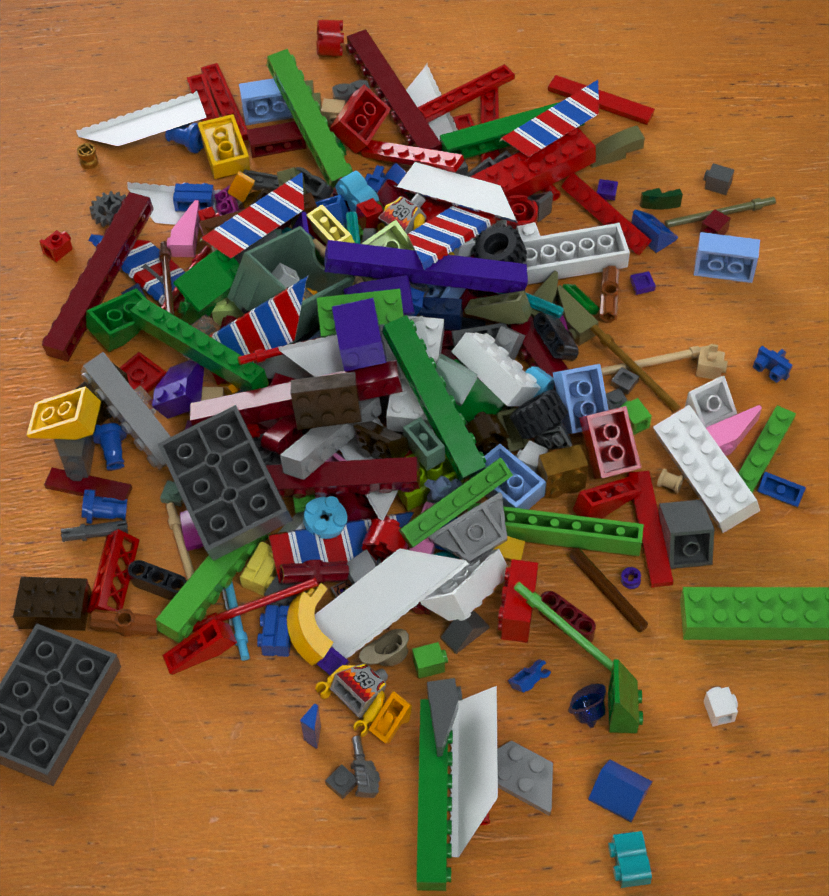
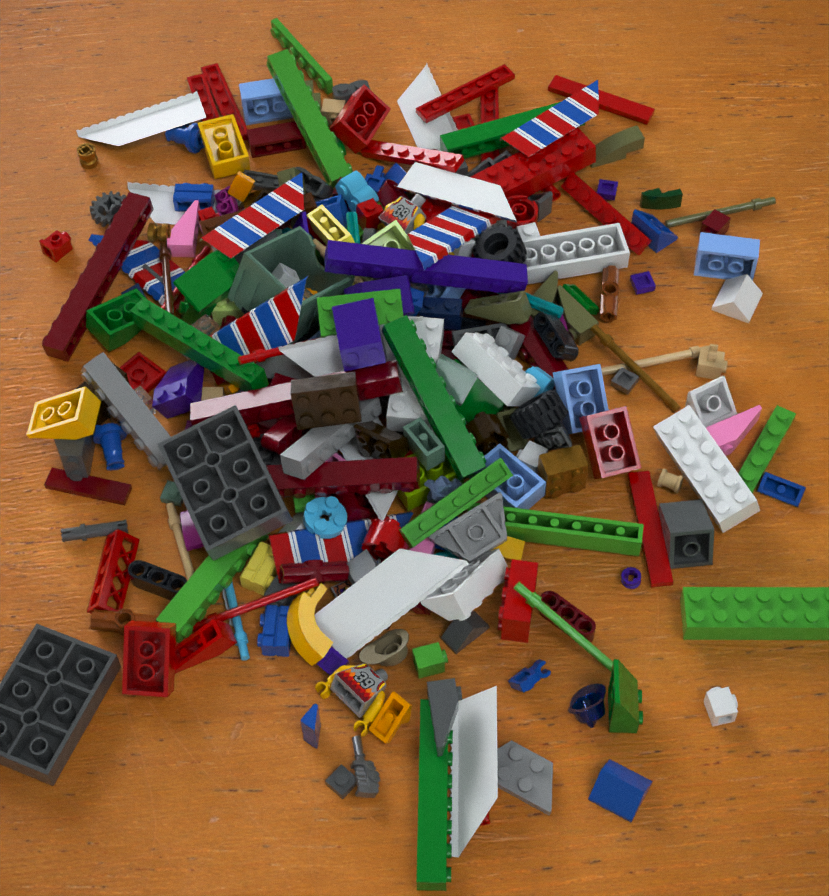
dark brown brick [13,577,92,631] -> none
blue piece [82,489,127,524] -> none
red brick [316,19,344,56] -> none
dark red brick [346,29,442,151] -> none
reddish brown axle [570,548,648,632] -> none
red slope [572,477,642,519] -> none
dark grey plate [606,388,628,410] -> none
teal brick [608,831,652,888] -> none
bright green brick [620,398,652,435] -> none
dark grey brick [703,163,735,195] -> none
blue hips [753,346,793,383] -> none
none -> red brick [122,620,176,697]
none -> pearl gold wheel [147,222,171,242]
none -> bright green plate [270,18,333,95]
none -> white slope [711,274,763,323]

